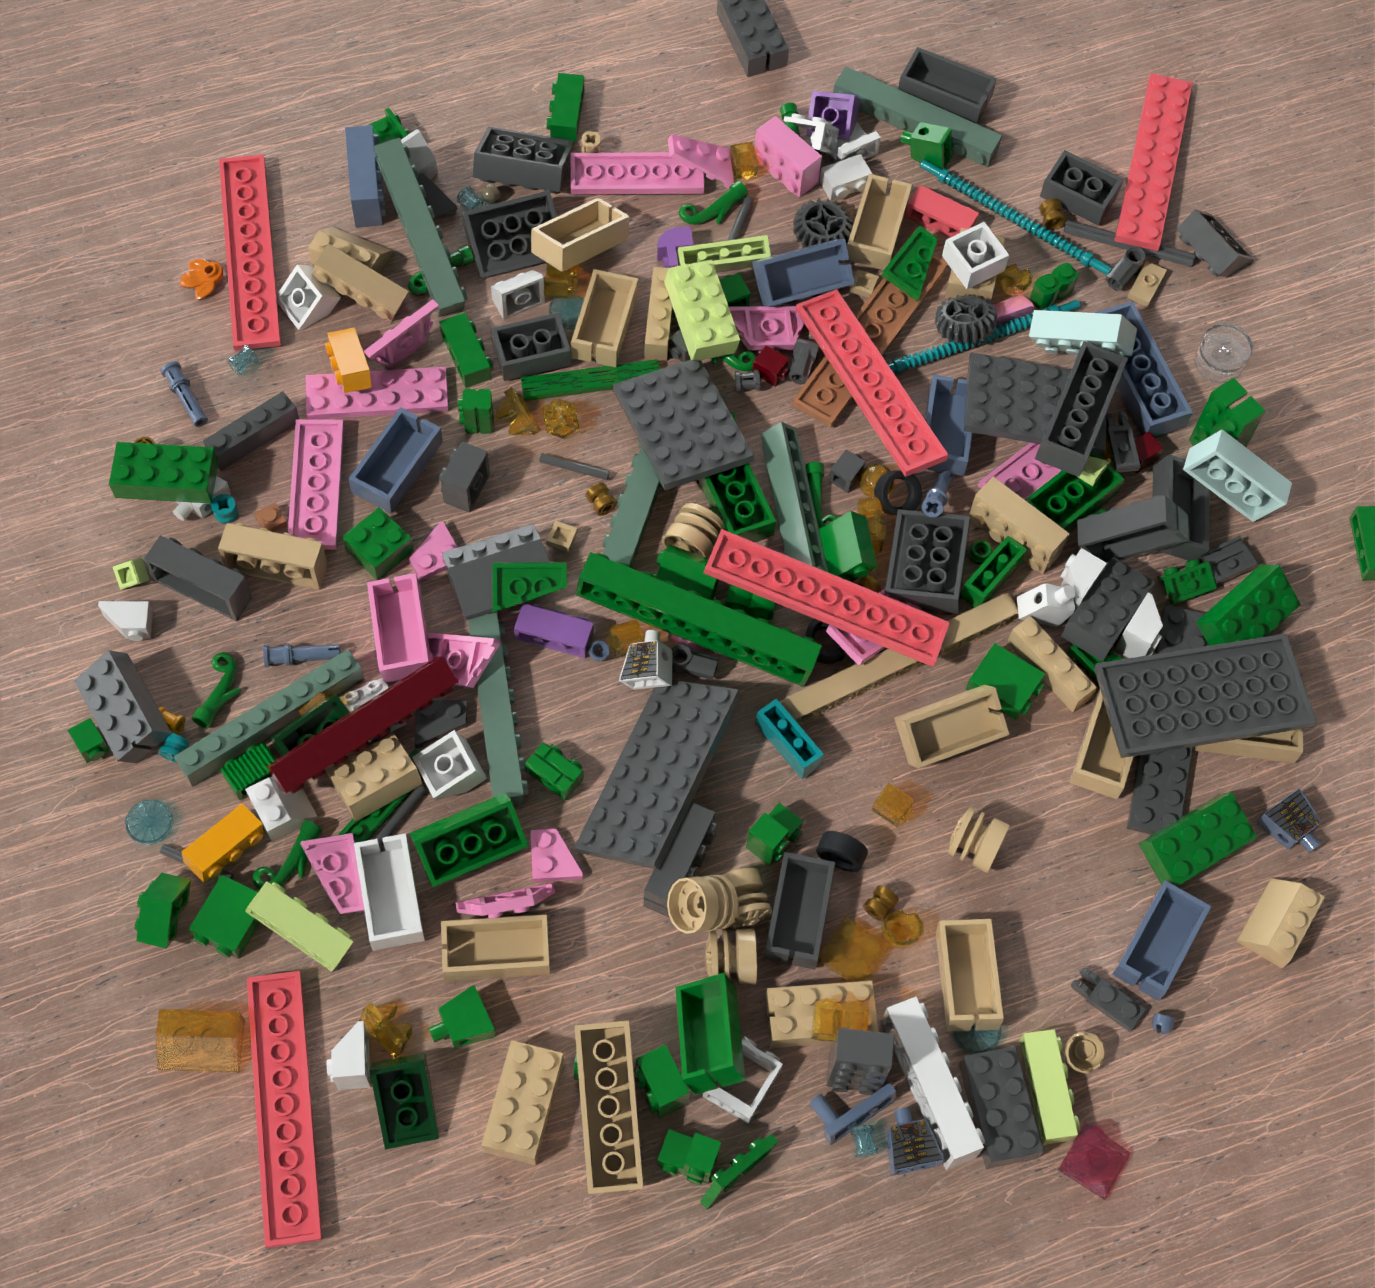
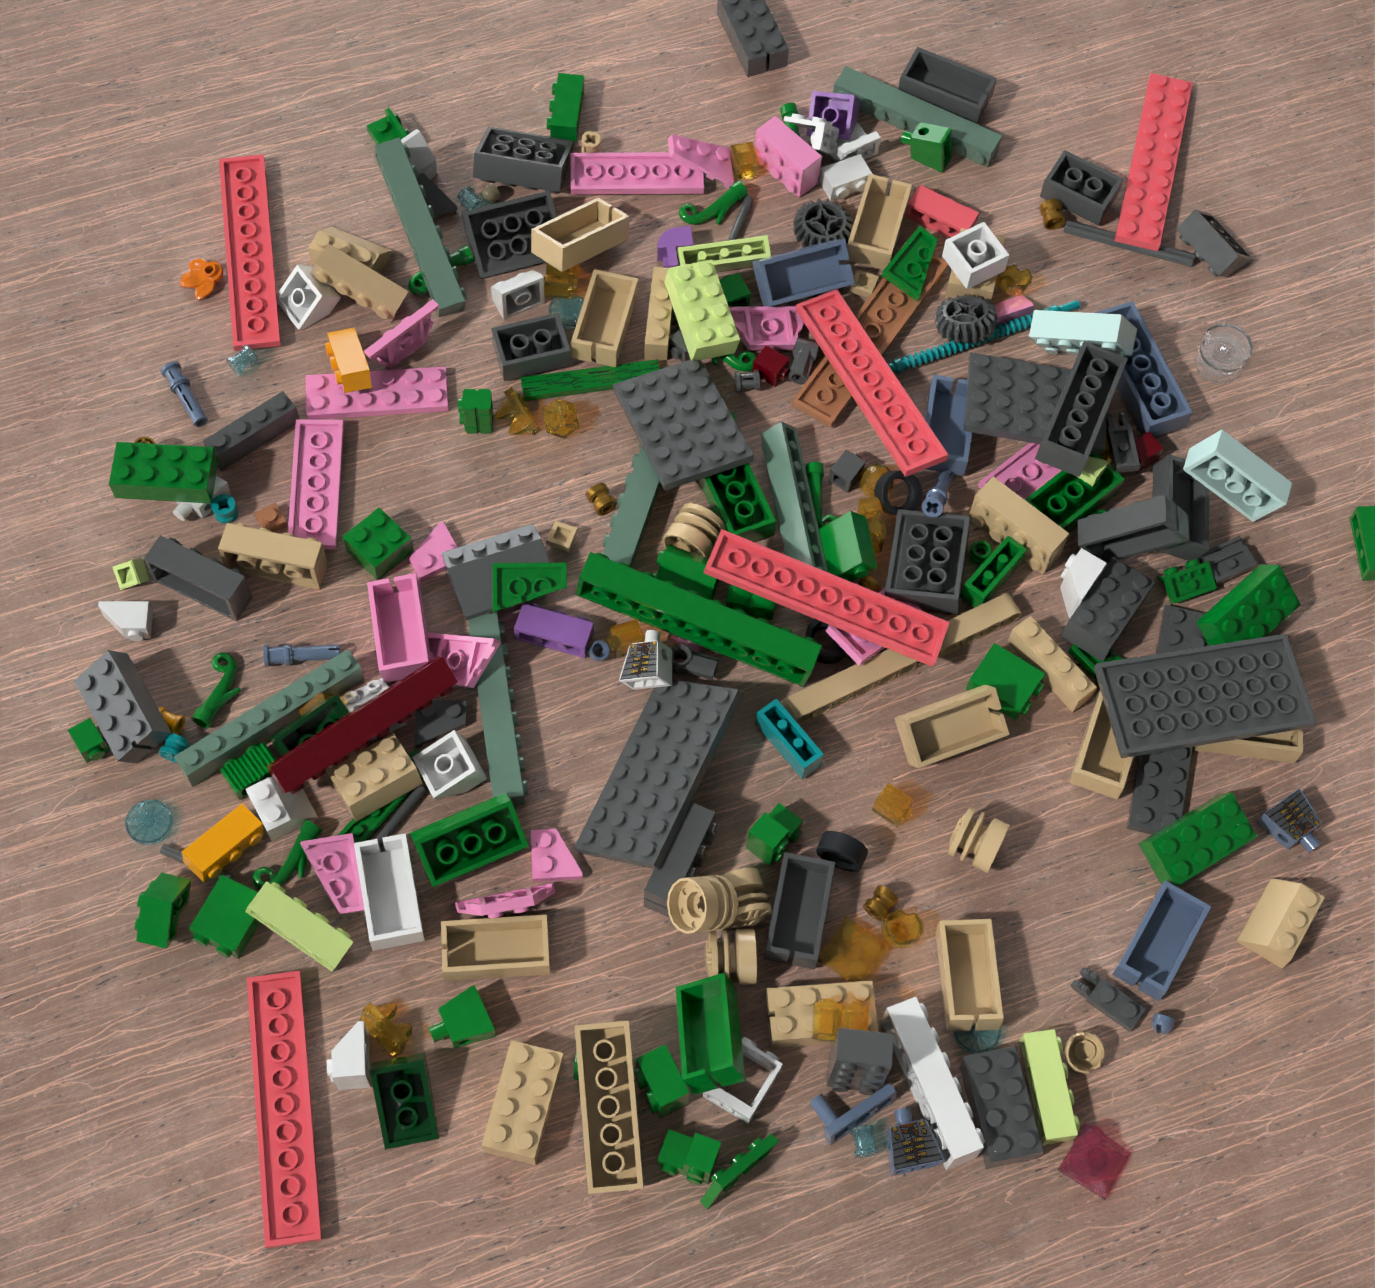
clear yellow slope [156,1009,245,1073] -> none
sand blue piece [345,125,386,228] -> none
sand blue piece [349,407,443,514] -> none
green brick [439,312,494,388] -> none
dark grey brick [439,441,490,513] -> none
green brick [525,742,584,800] -> none
dark grey bar [539,453,610,480] -> none
teal hose [920,159,1112,275] -> none
white torso [1017,583,1075,628] -> none
green brick [1029,263,1079,310] -> none
dark grey piece [1105,246,1145,291] -> none
white slope [1115,593,1163,658] -> none
tan plate [1127,261,1167,307] -> none
green piece [1189,377,1266,447] -> none

